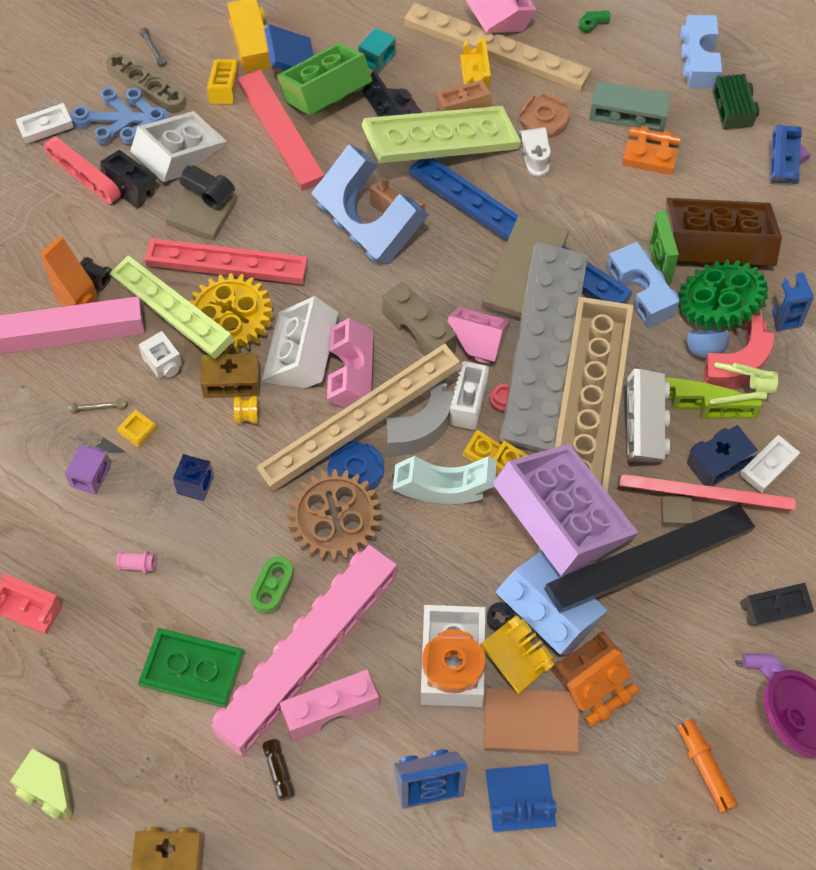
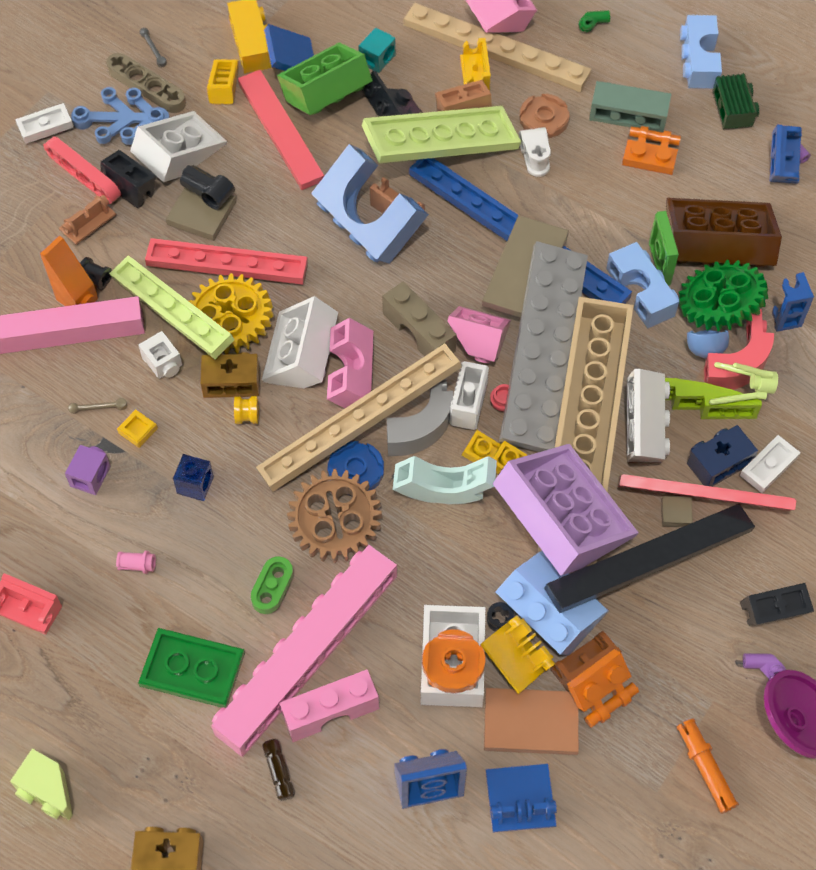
none -> nougat hinge [59,195,116,244]

